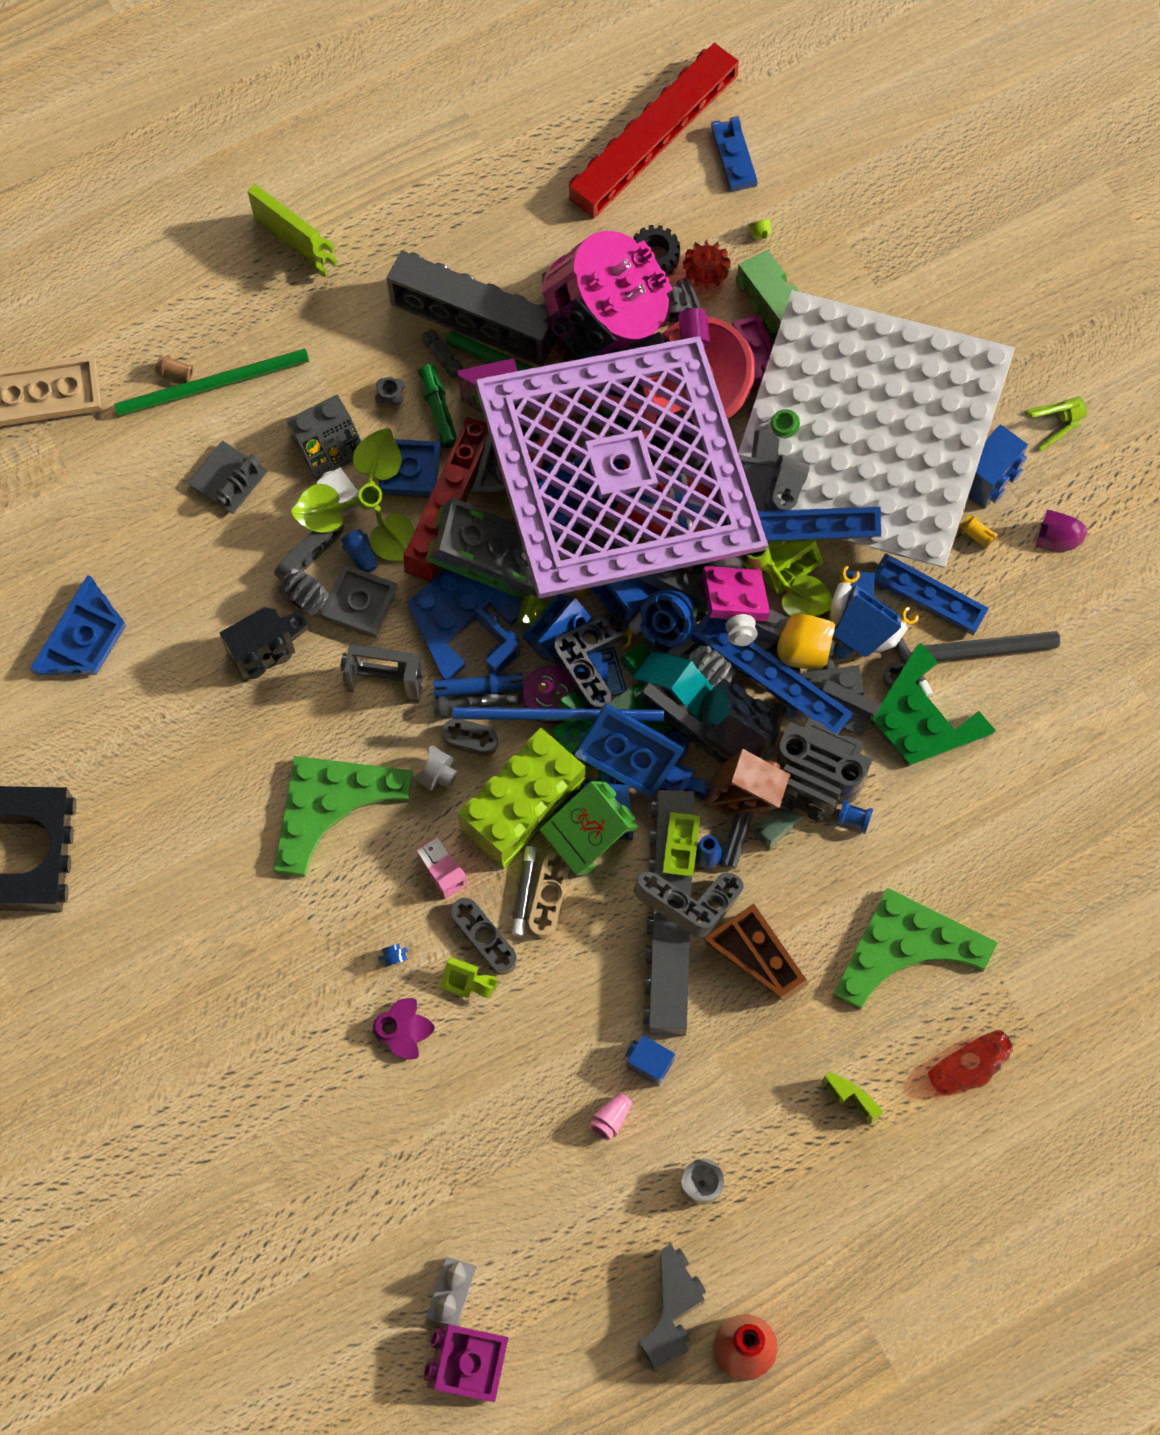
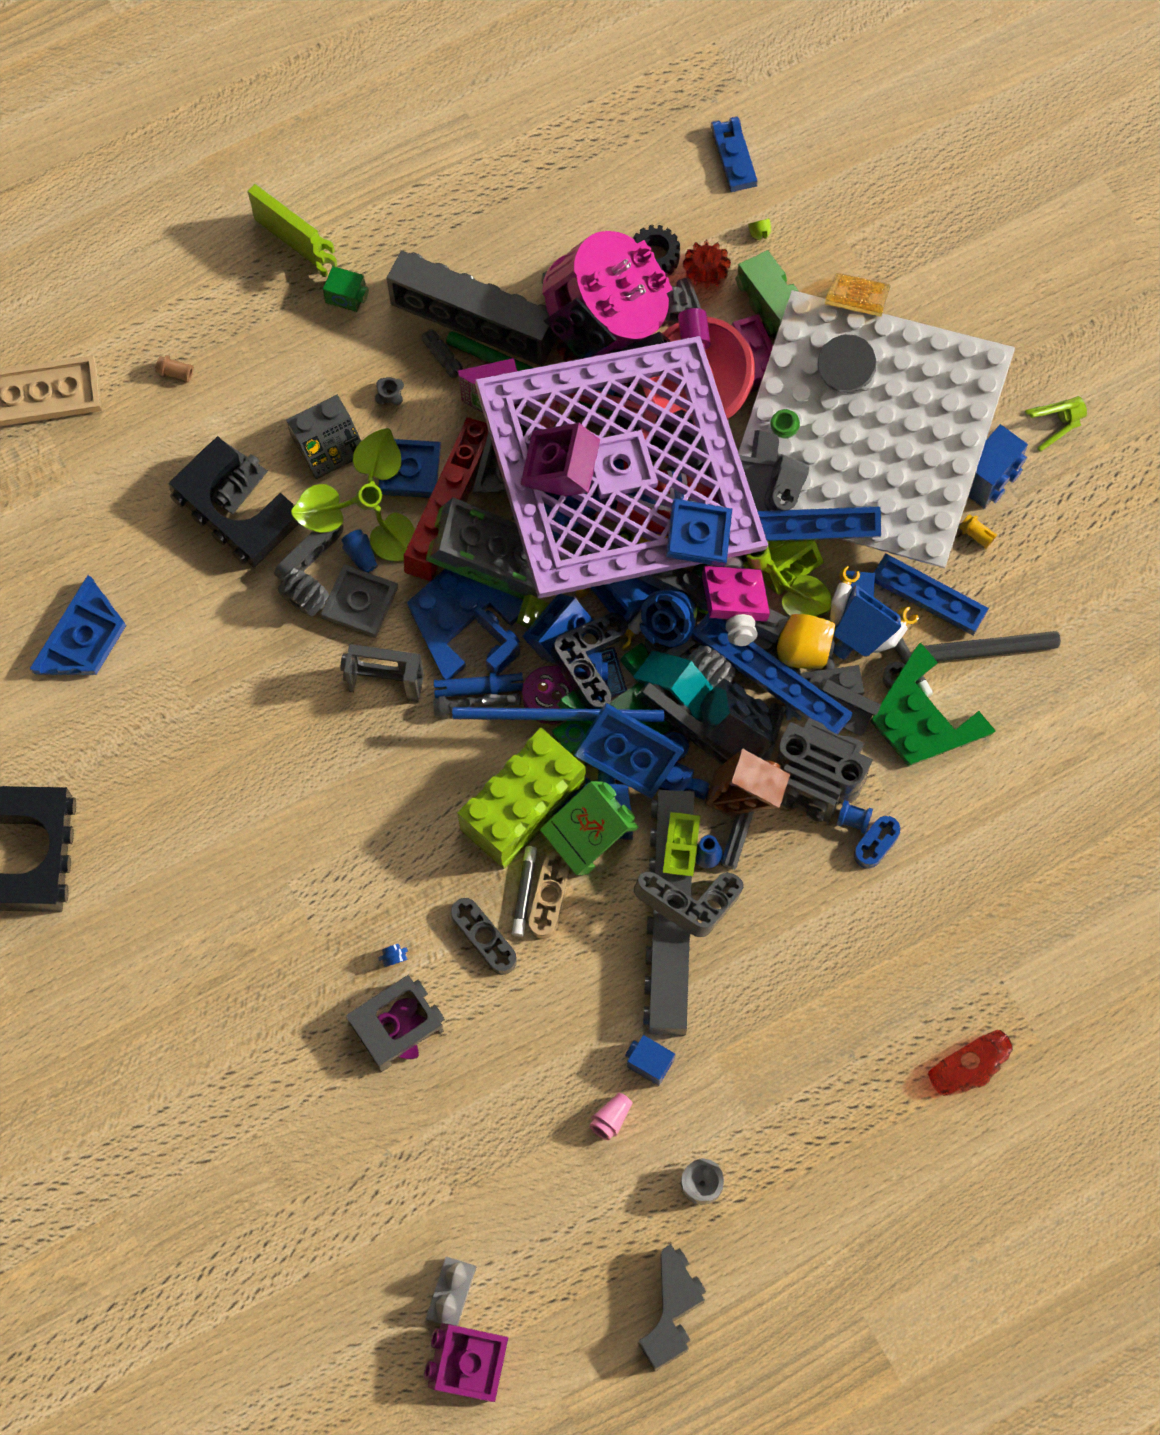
green piece [114,348,309,417] -> none
black hinge [219,607,309,682] -> none
bright green plate [274,756,413,877] -> none
white brick [316,467,359,516] -> none
light grey piece [412,745,458,791] -> none
bright pink leg [416,837,468,899] -> none
green pin [417,364,457,448] -> none
lime plate [439,957,498,998] -> none
dark grey beam [443,719,498,756] -> none
red brick [569,42,739,219] -> none
dark orange wedge [703,904,809,1002] -> none
red cone [713,1314,778,1380] -> none
sand green brick [749,808,804,850] -> none
lime slope [822,1072,883,1124] -> none
bright green plate [833,888,998,1010] -> none
magenta brick [1036,509,1088,552] -> none
none -> black arch [169,436,299,568]
none -> green brick [323,266,369,312]
none -> dark grey window [346,975,445,1072]
none -> magenta slope [520,423,600,496]
none -> blue plate [666,499,733,567]
none -> dark grey tile [818,334,877,393]
none -> clear yellow tile [825,273,890,317]
none -> blue beam [854,816,901,869]

